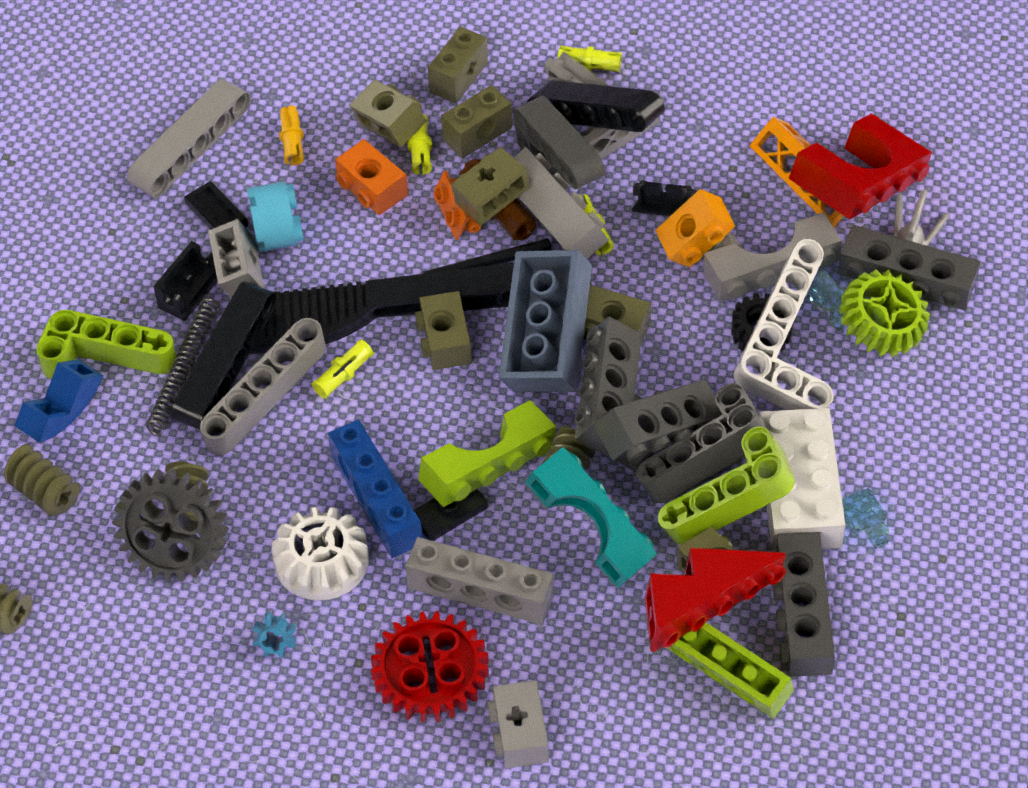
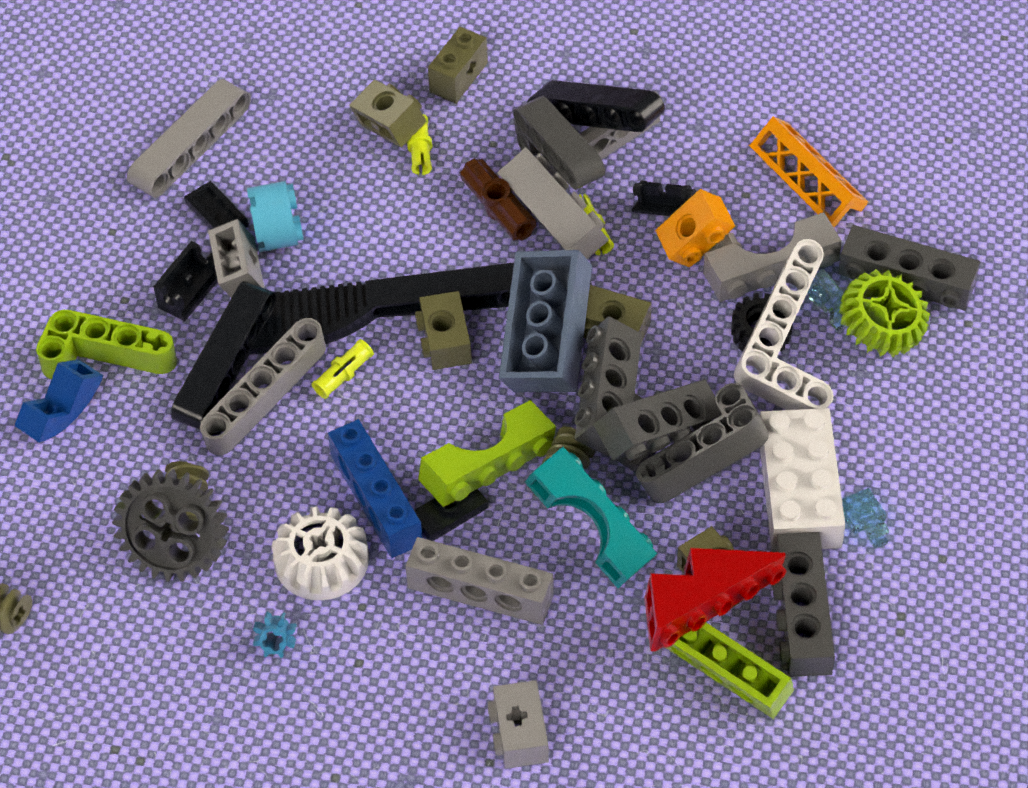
olive piece [4,444,80,516] -> none
dark grey piece [146,295,220,436] -> none
yellow axle [279,105,304,166] -> none
orange brick [335,139,408,216] -> none
red gear [371,611,489,723] -> none
black bar [422,238,551,274] -> none
orange hinge [433,171,481,240] -> none
olive brick [441,85,512,159] -> none
olive brick [451,146,530,226] -> none
light grey hinge [544,52,609,86] -> none
neon yellow pin [558,45,622,72] -> none
lime beam [658,426,795,545] -> none
red arch [788,113,932,220] -> none
light grey plant [893,189,950,246] -> none

